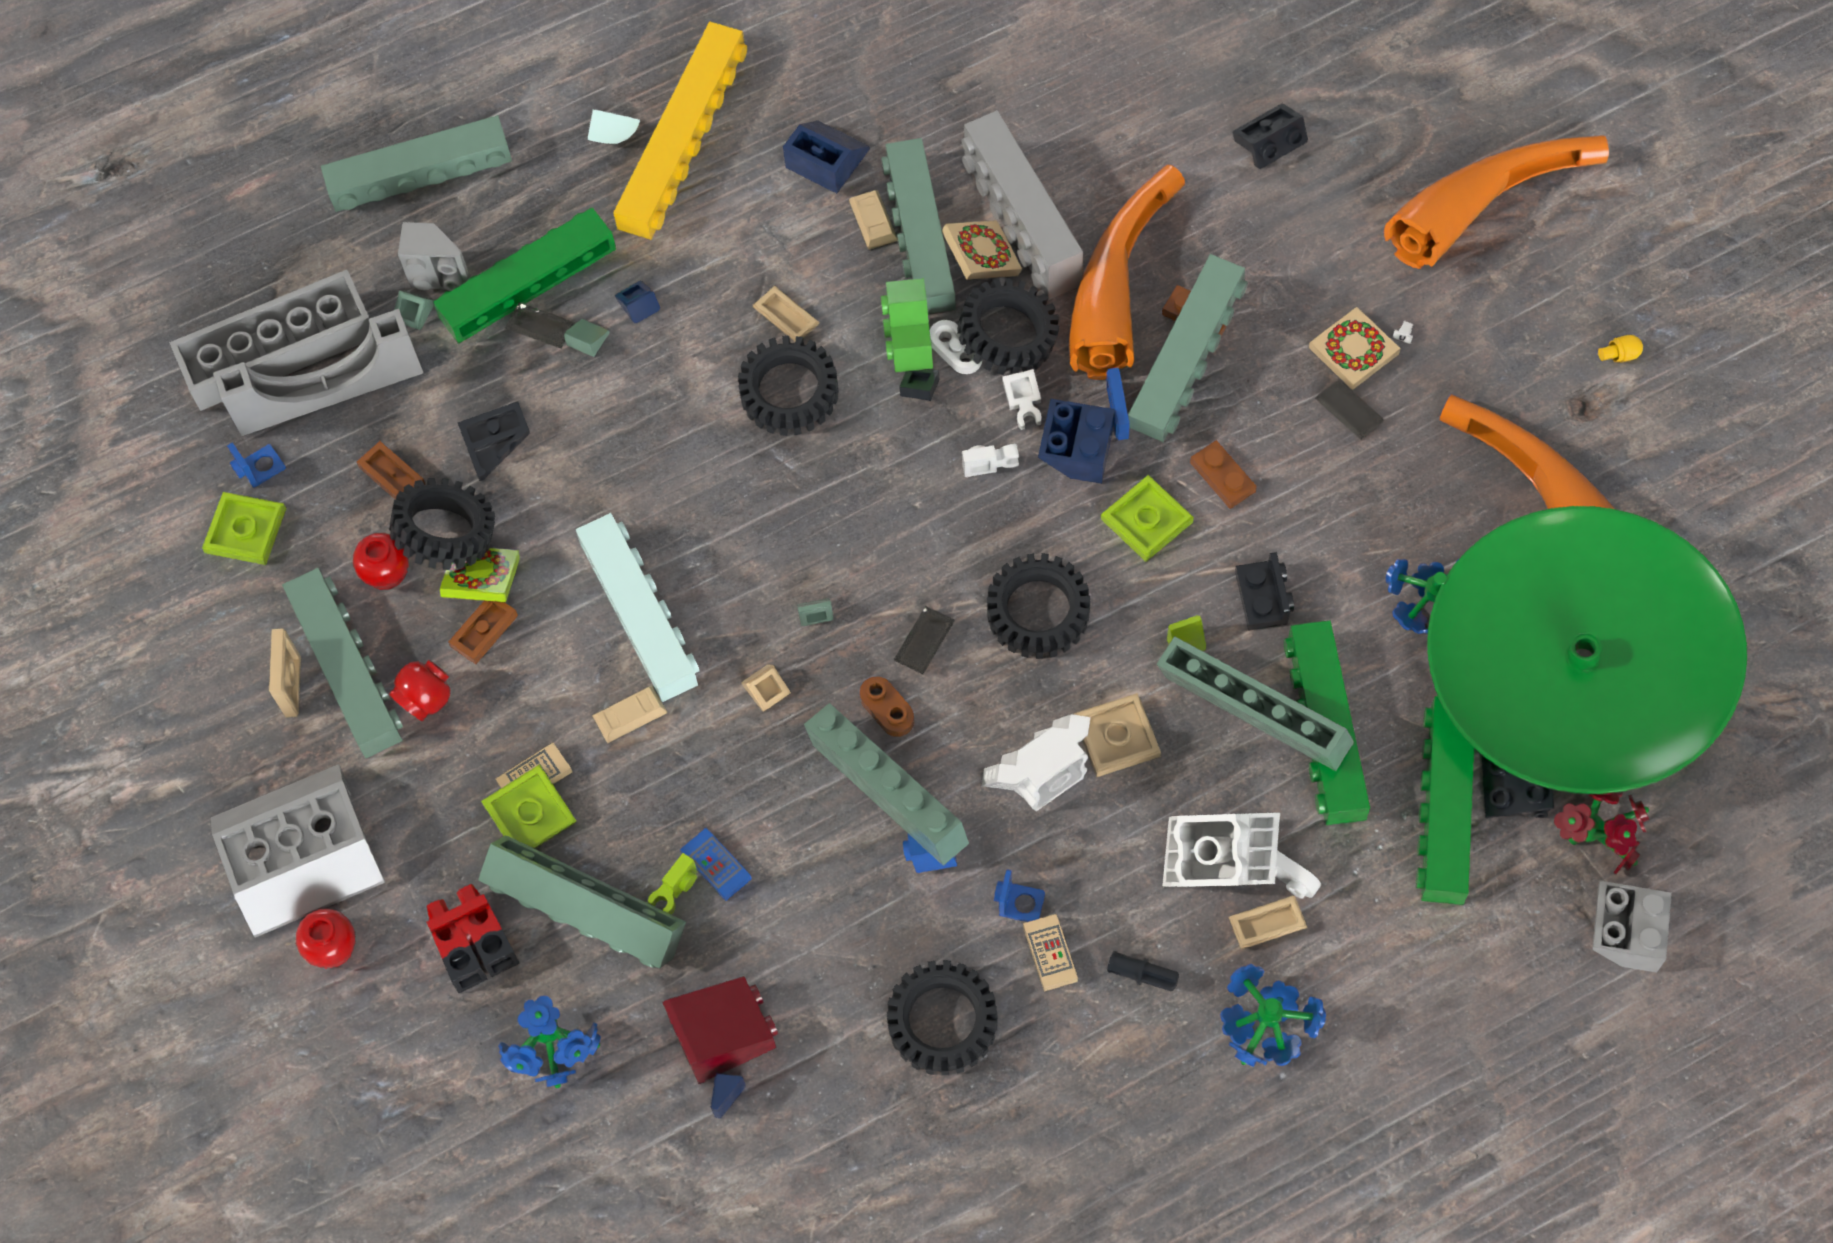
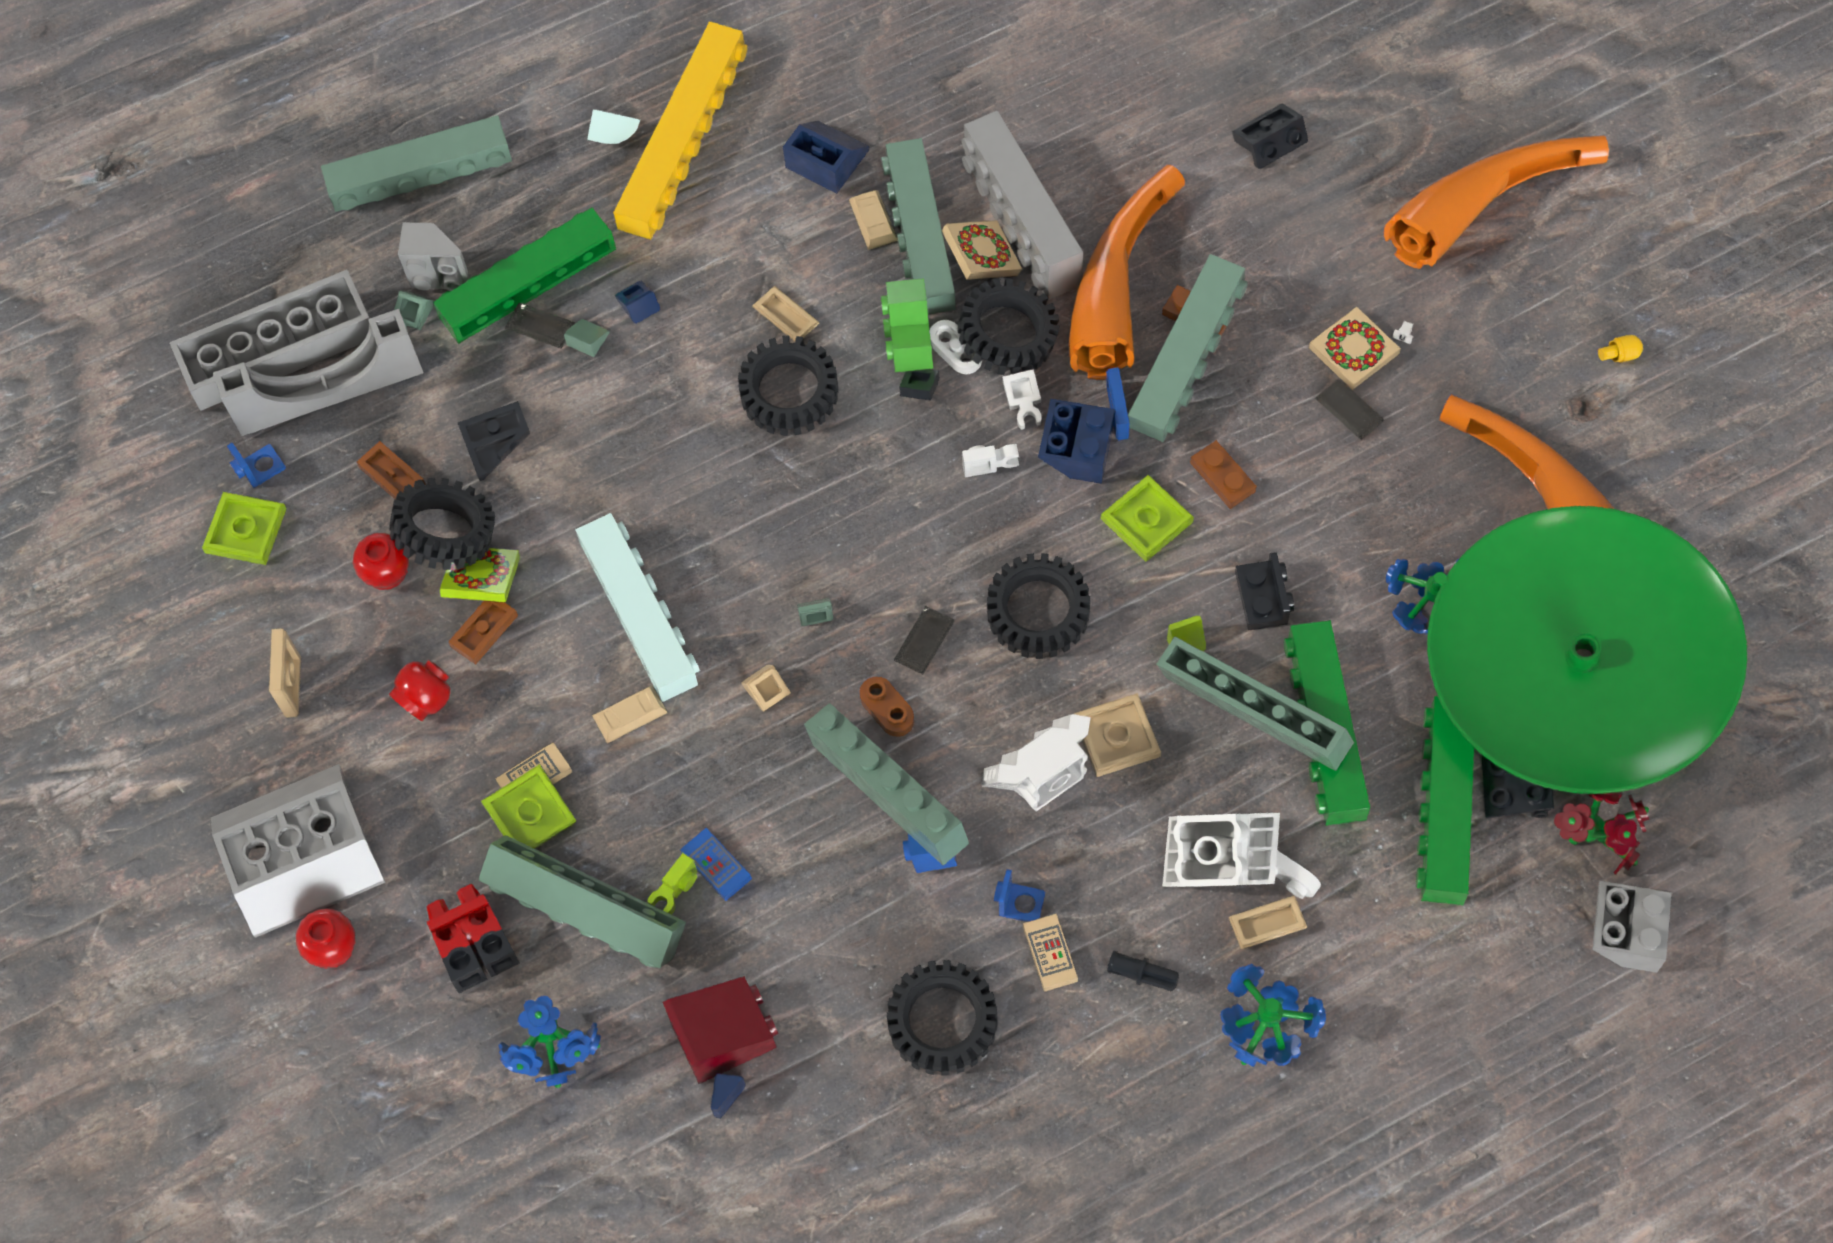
sand green brick [282,568,403,758] -> none

